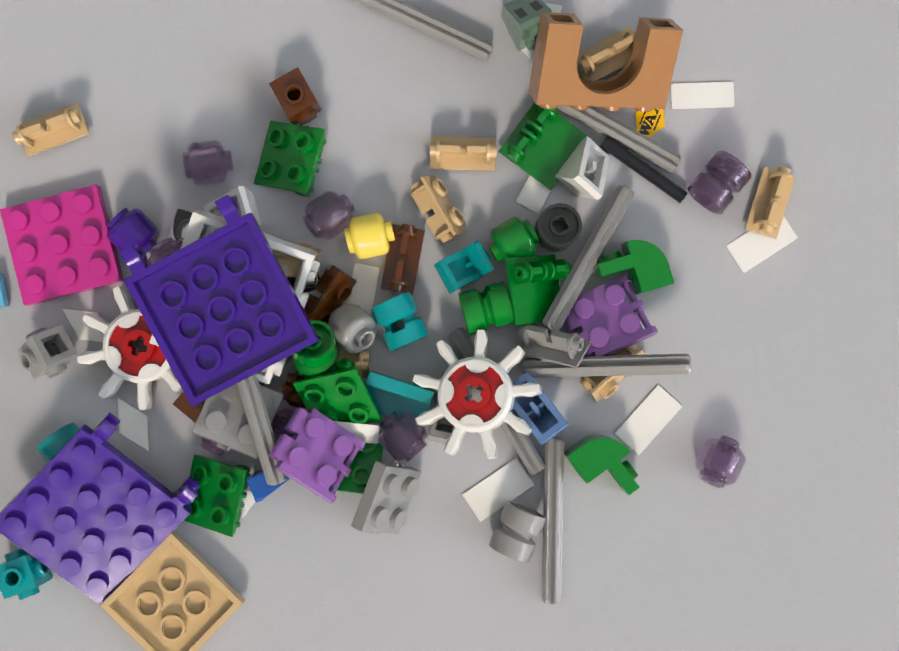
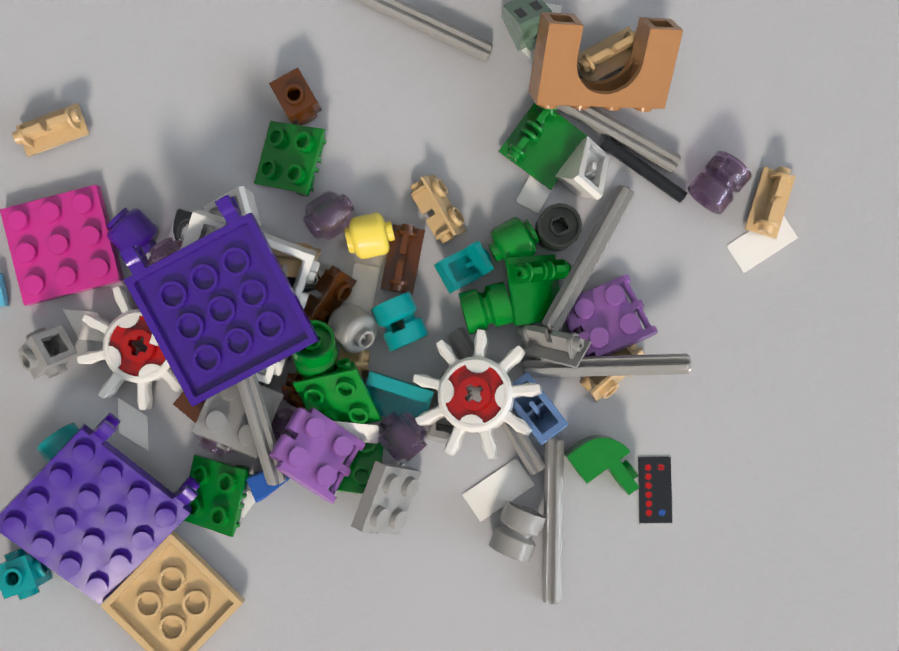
clear purple head [182,140,233,186] -> none
tan hinge [430,136,497,171] -> none
green brick [594,240,674,295] -> none
white sticker [615,385,683,455] -> none
yellow sticker [635,109,665,138] -> none
white sticker [671,81,734,109] -> none
clear purple head [695,436,746,488] -> none
none -> black sticker [638,457,672,523]

